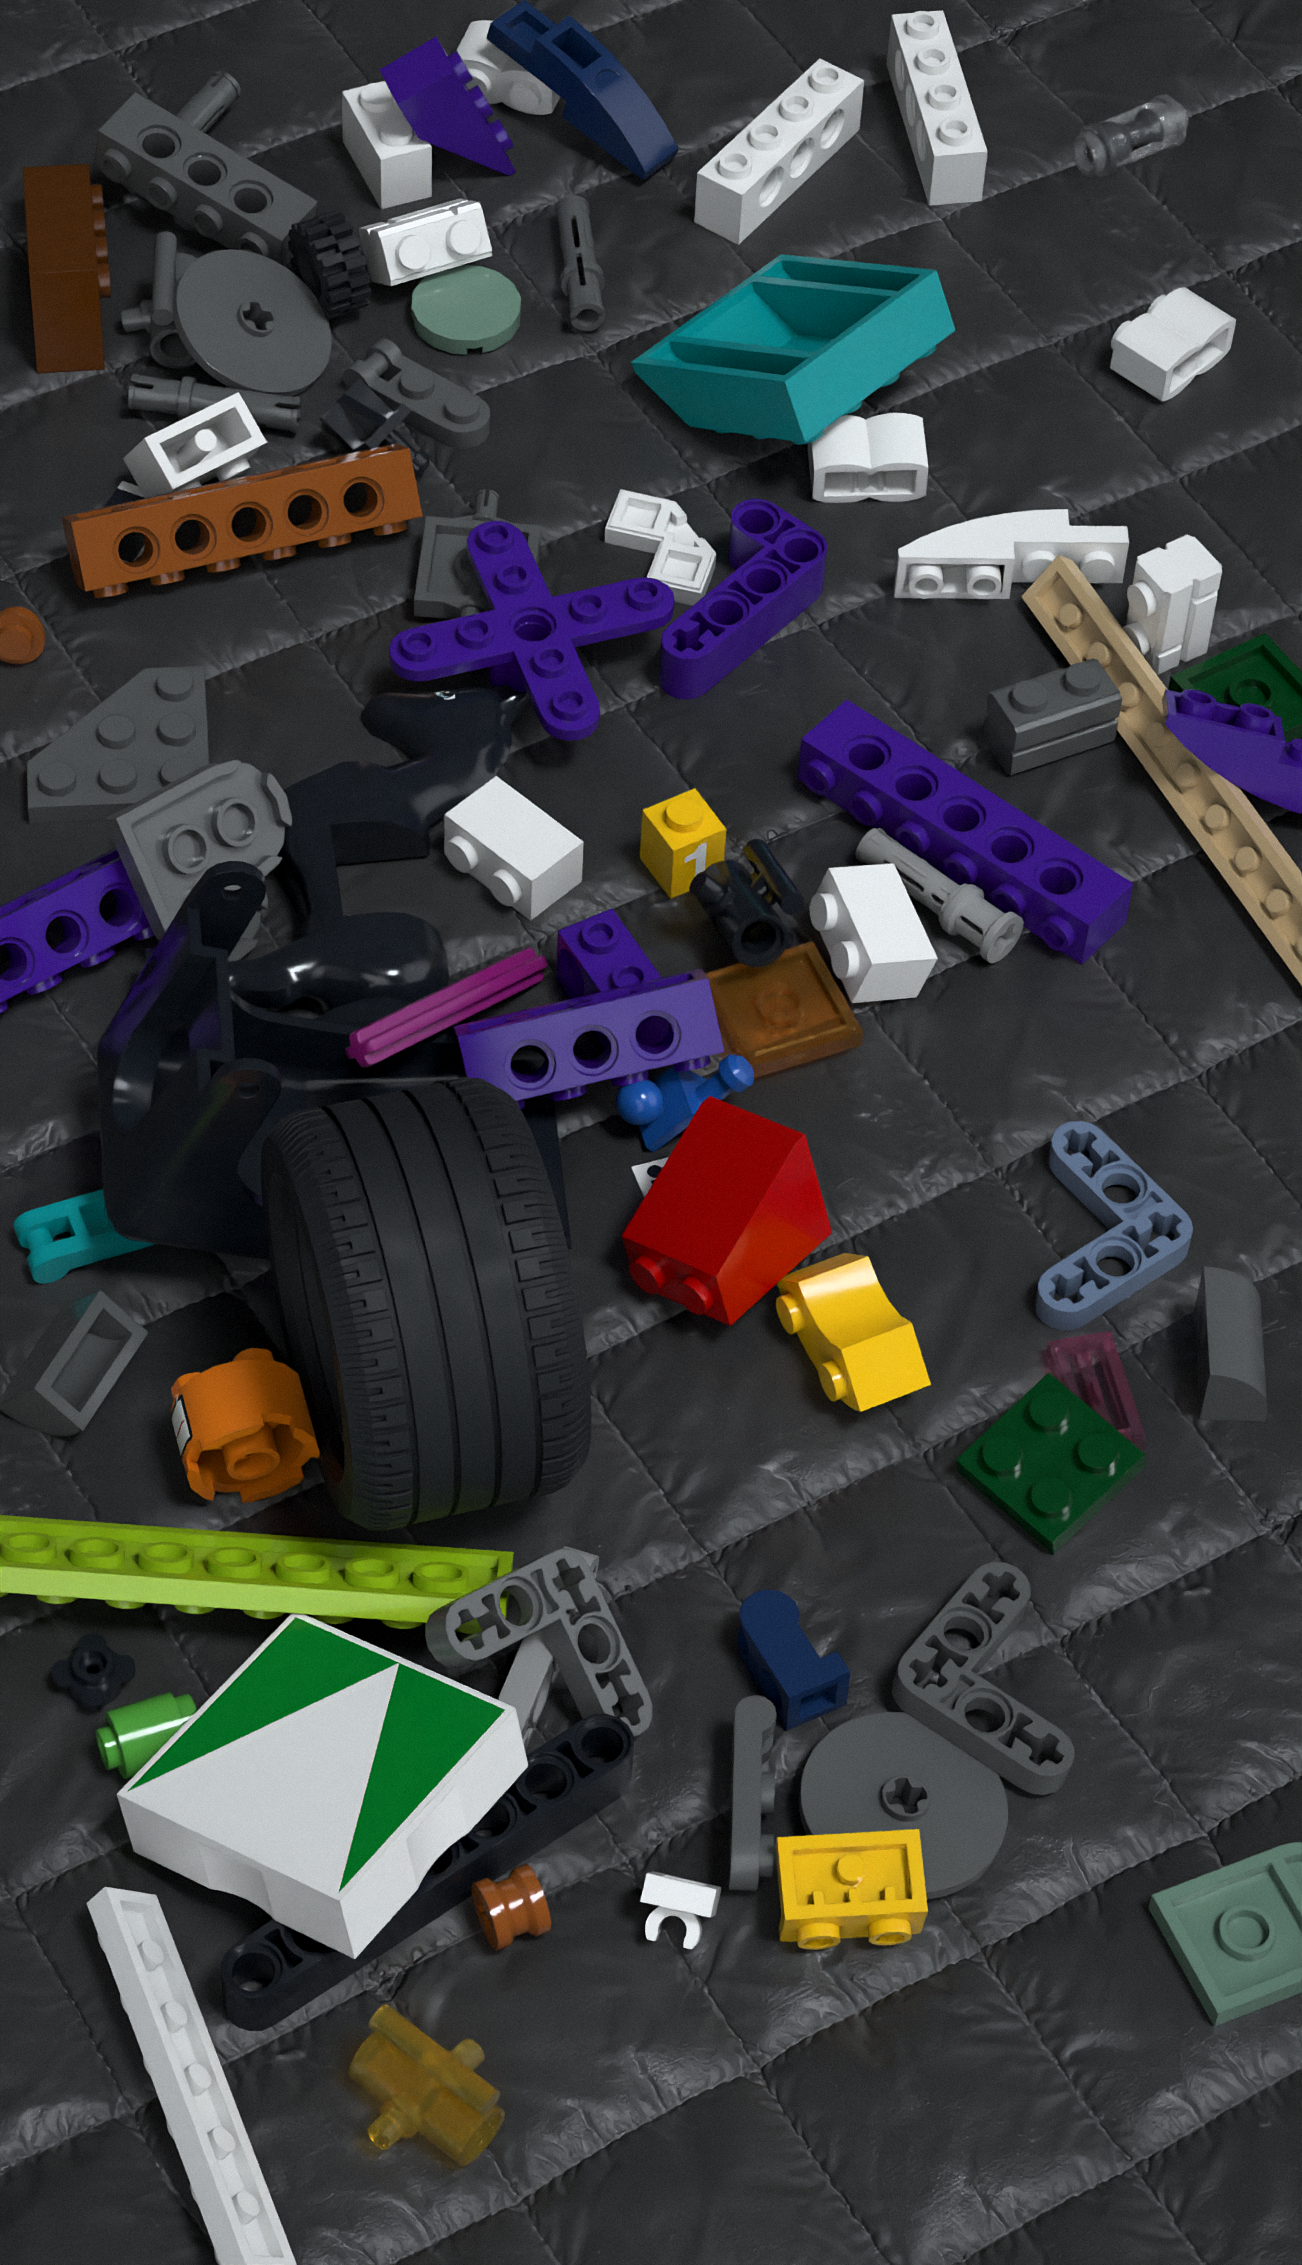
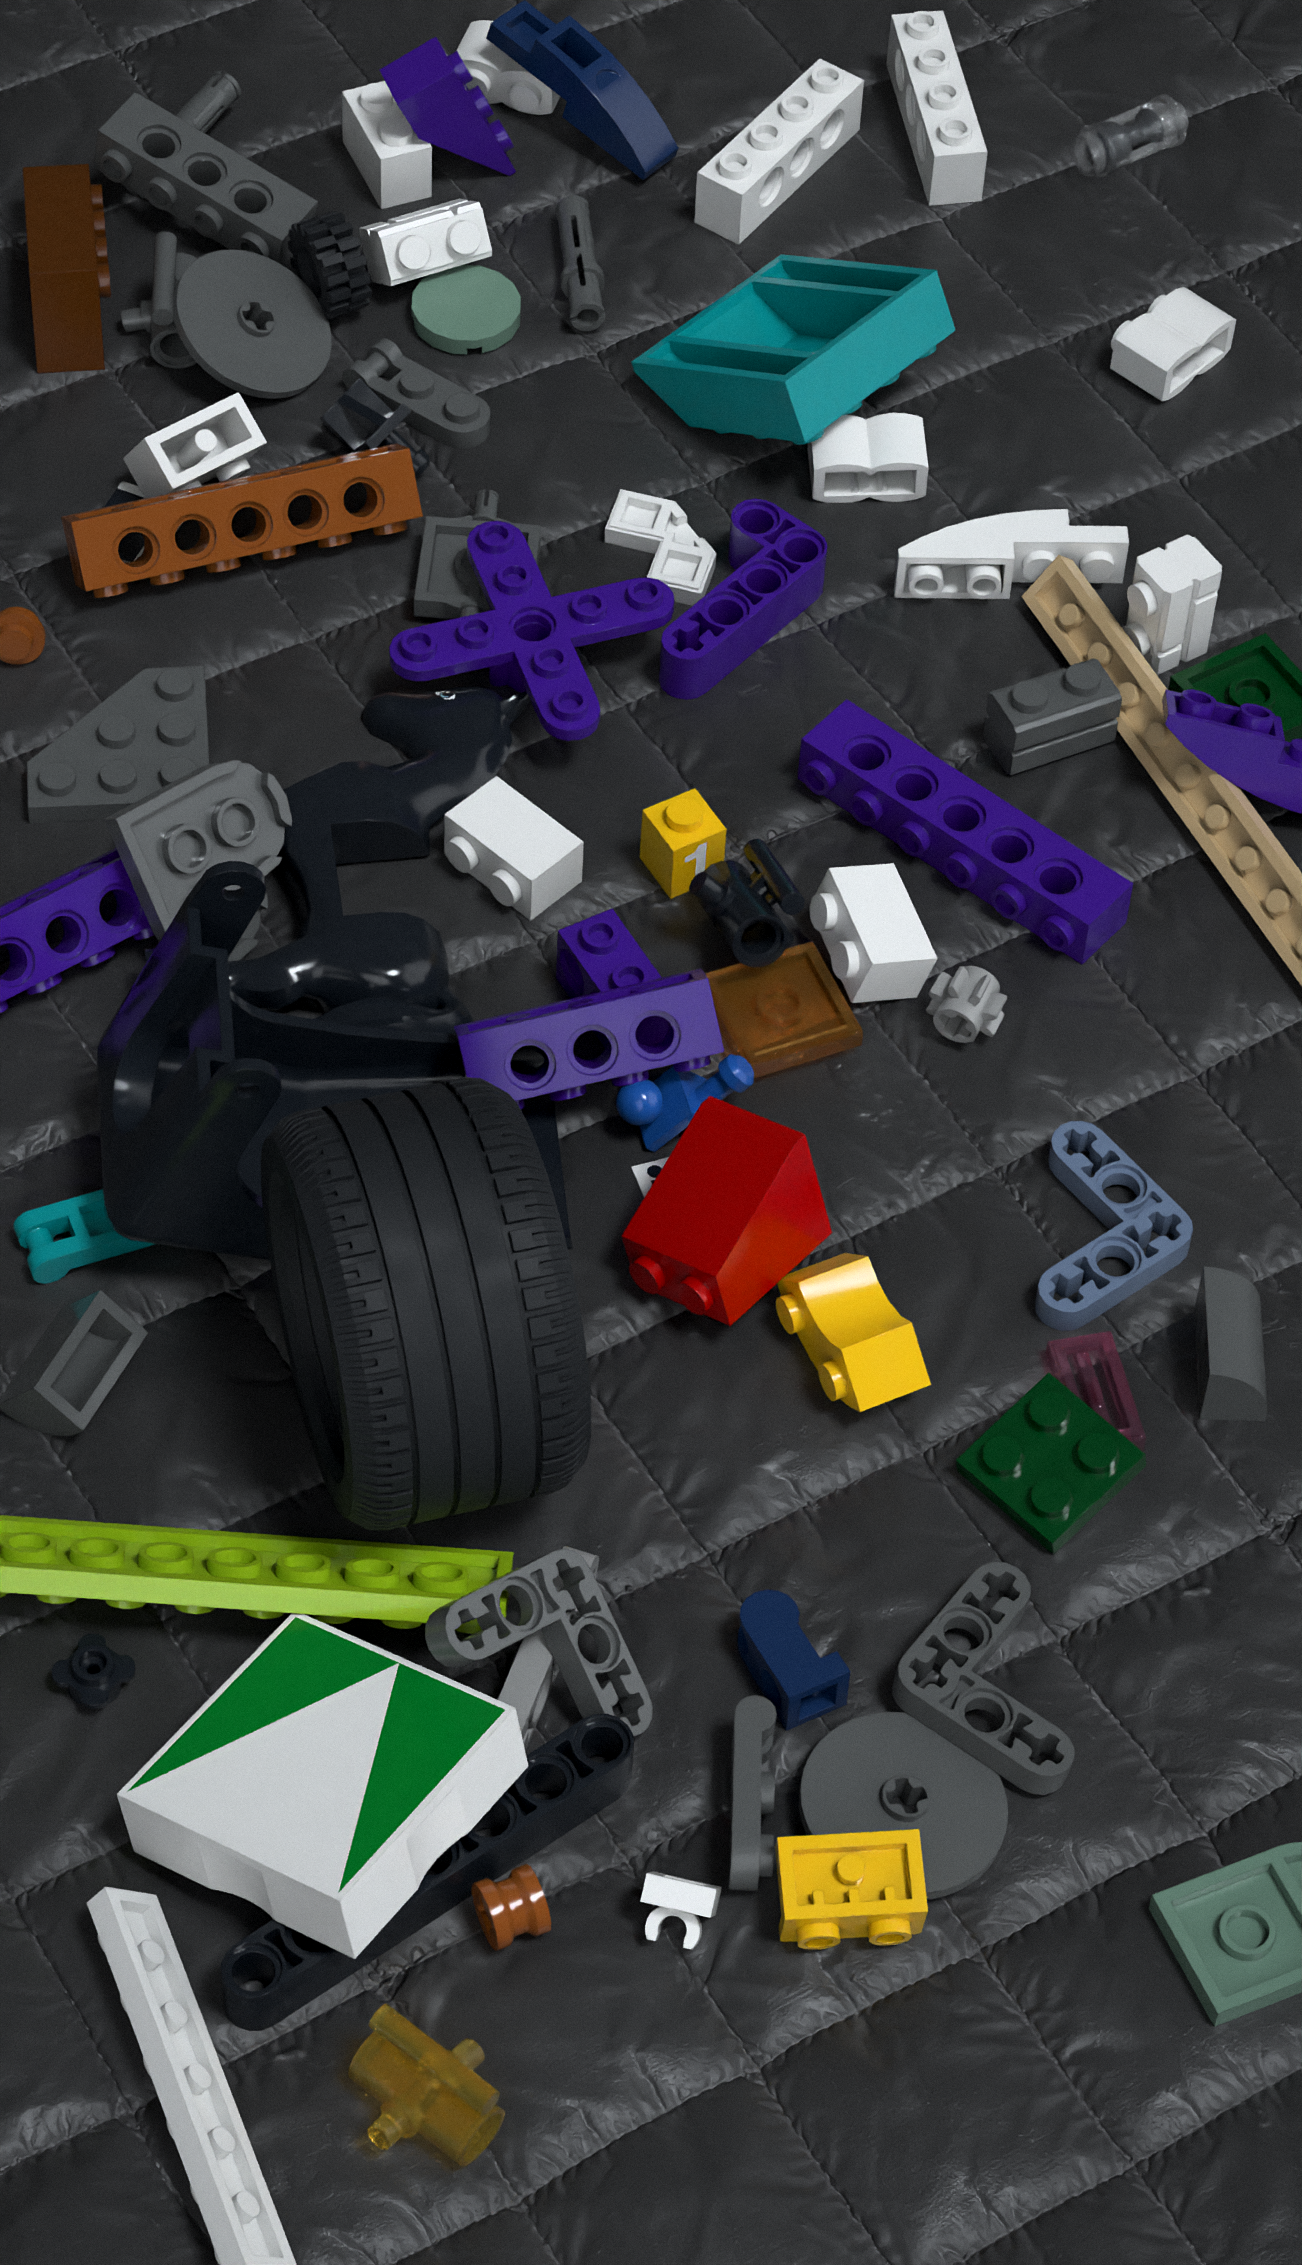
bright green brick [95,1692,197,1779] -> none
dark grey pin [128,373,302,434] -> none
orange brick [170,1348,320,1503] -> none
magenta axle [345,948,548,1068] -> none
light grey pin [856,828,1024,963] -> none
none -> light grey gear [926,966,1007,1043]

